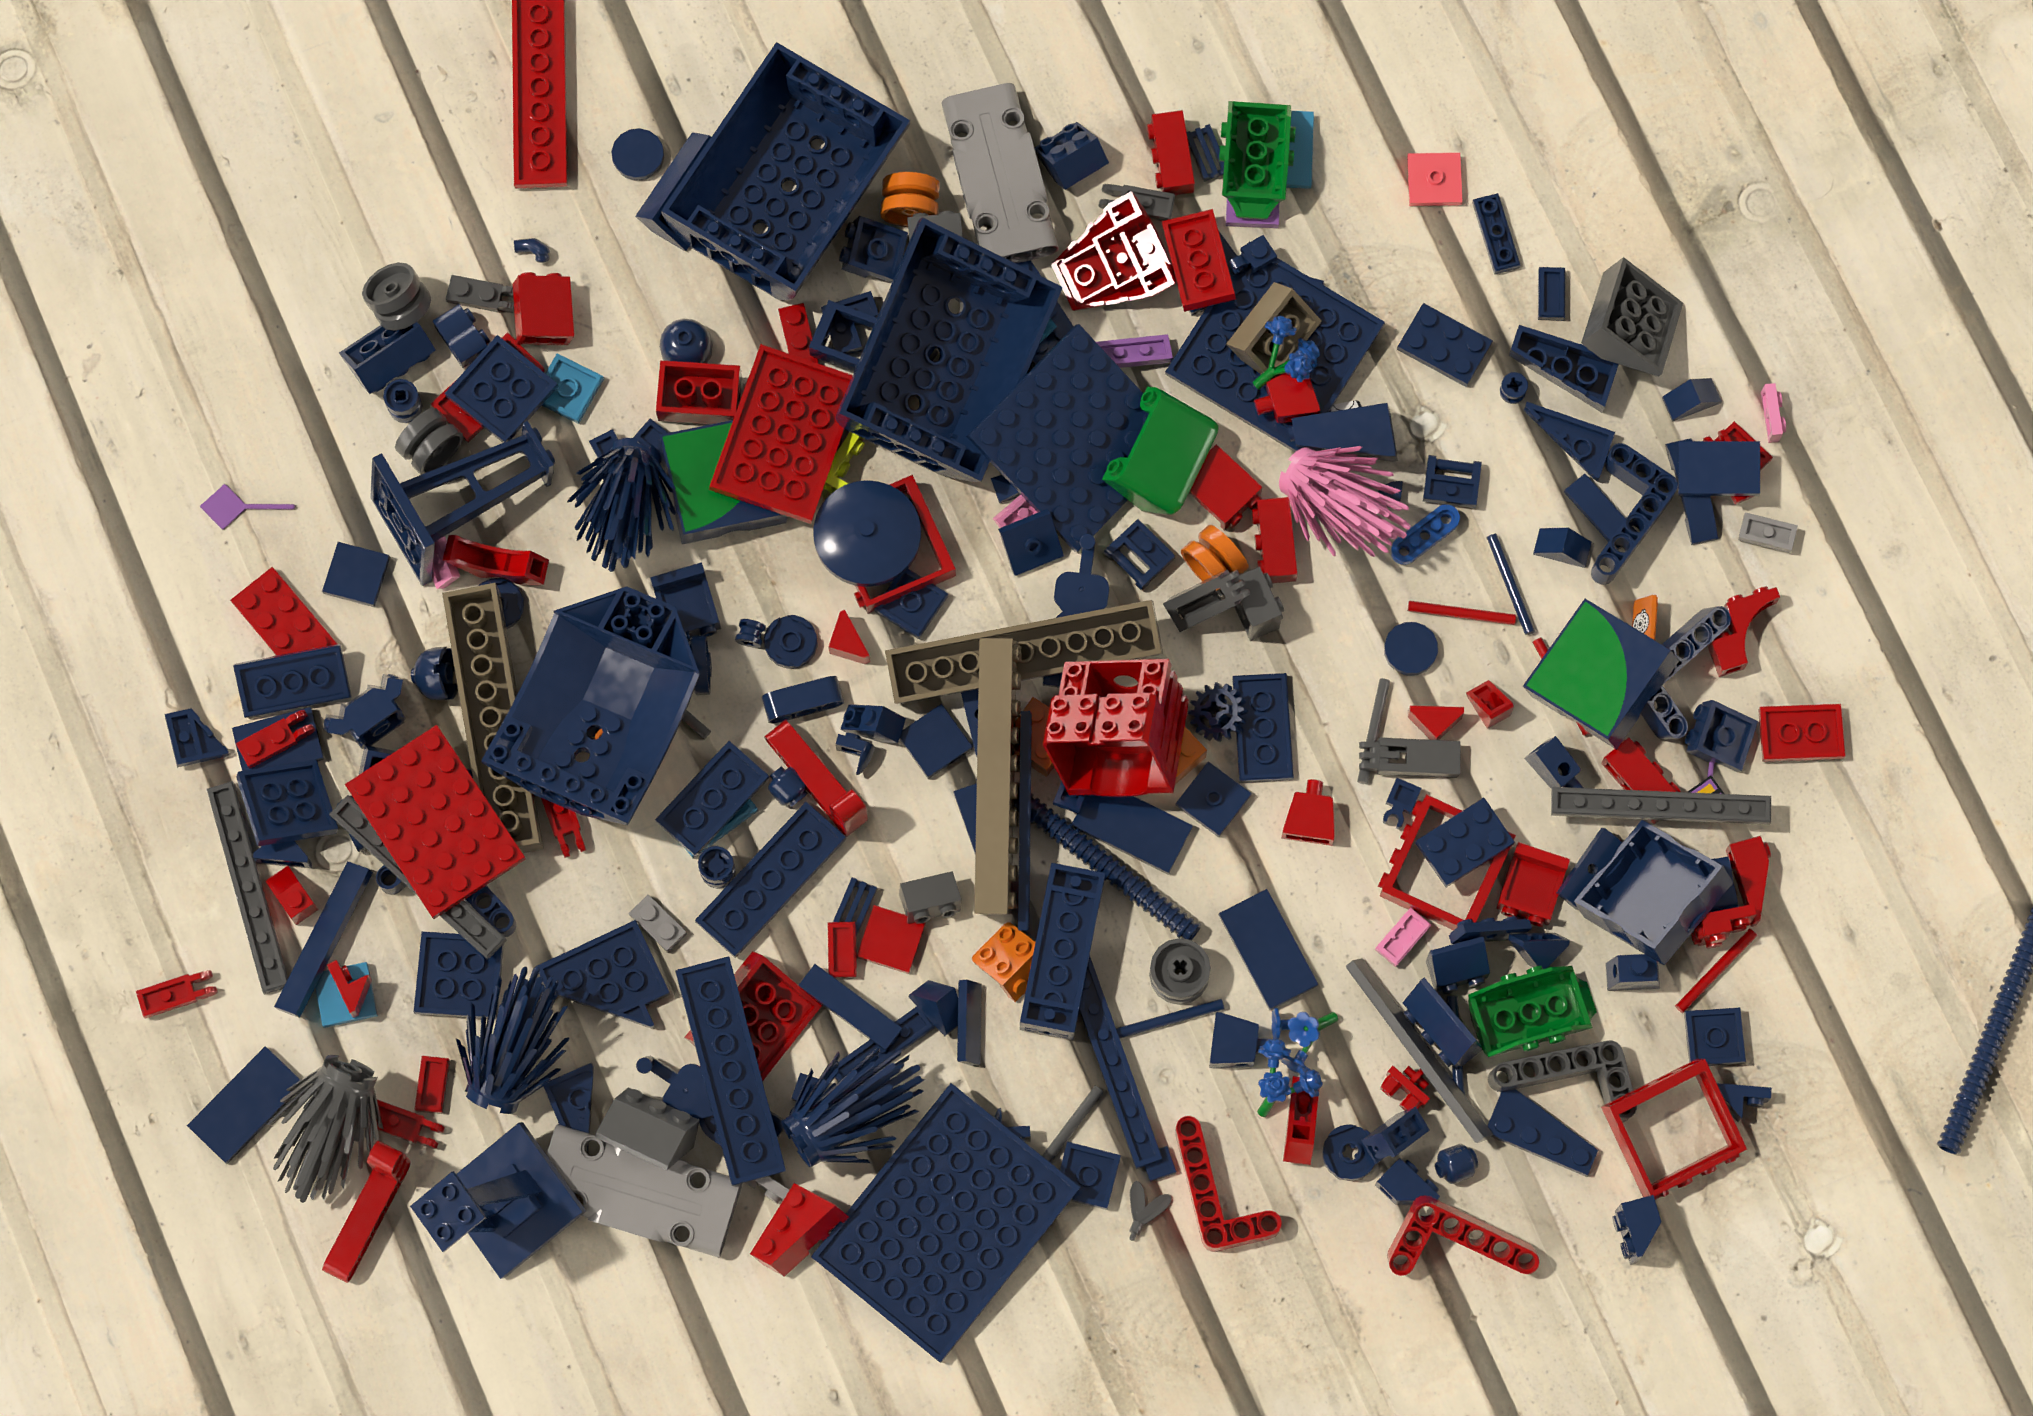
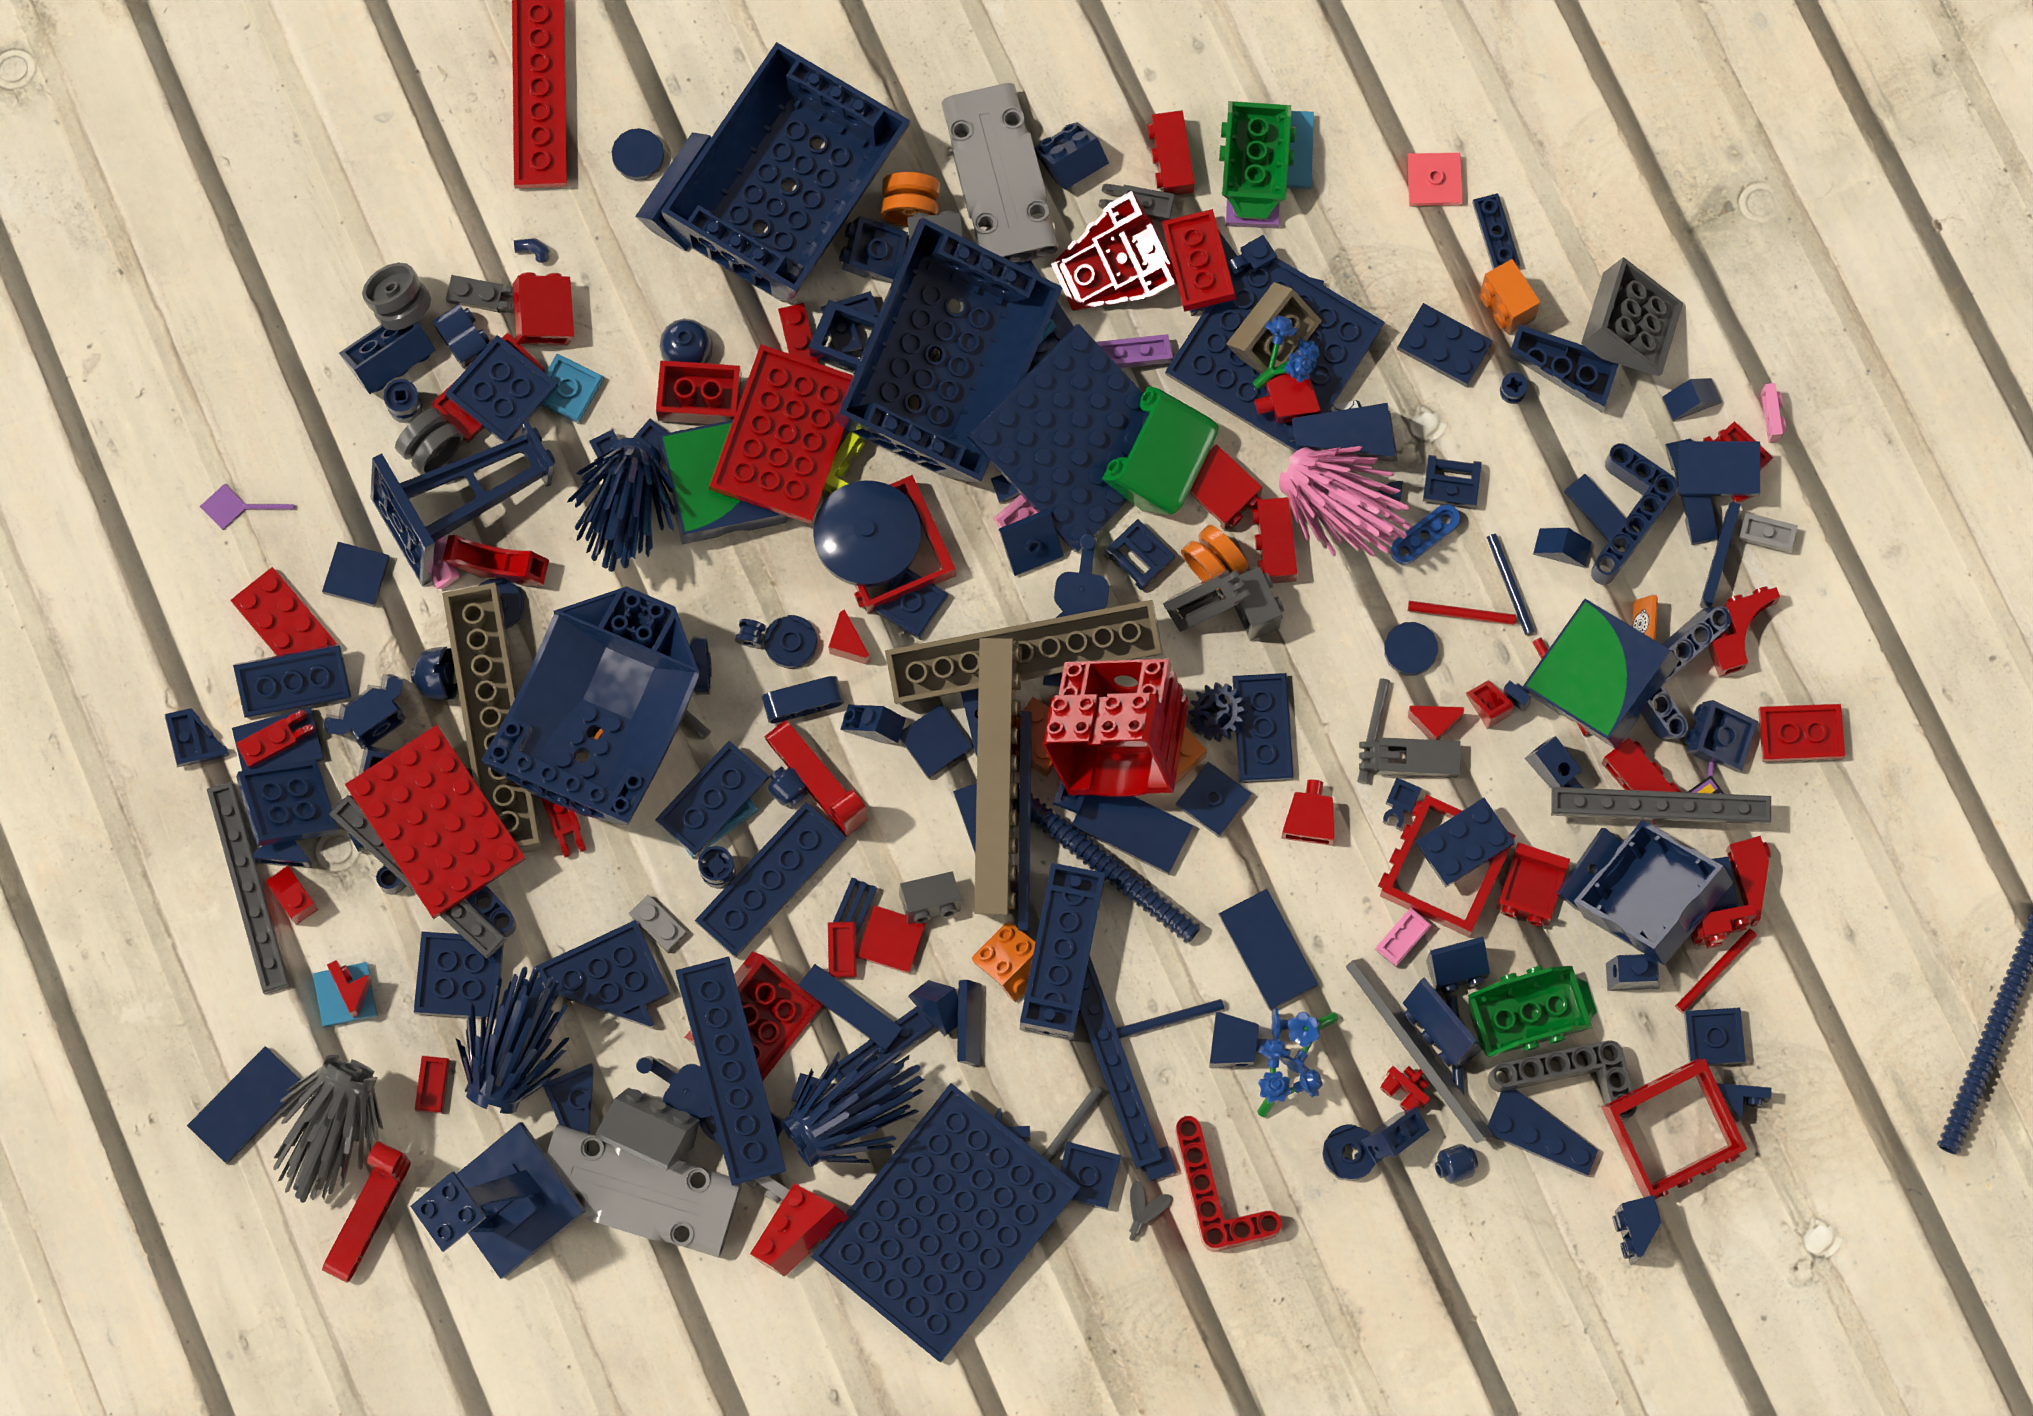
red hinge [136,970,218,1019] -> none
dark blue tile [274,861,373,1018] -> none
red hinge [376,1099,445,1149] -> none
dark blue panel [650,562,721,642] -> none
dark blue plate [835,733,875,775] -> none
dark grey wheel [1149,938,1211,1005] -> none
dark blue tile [1186,124,1224,182] -> none
red slope [1283,1076,1319,1165] -> none
dark blue slope [1375,1158,1440,1205] -> none
red beam [1387,1195,1539,1276] -> none
dark blue tile [1449,916,1532,944] -> none
dark blue slope [1508,933,1570,969] -> none
dark blue wing [1524,402,1615,481] -> none
dark blue tile [1538,267,1565,321] -> none
none -> orange brick [1480,259,1540,335]
none -> dark blue plate [1503,680,1531,712]
none -> dark blue tile [1700,502,1741,609]

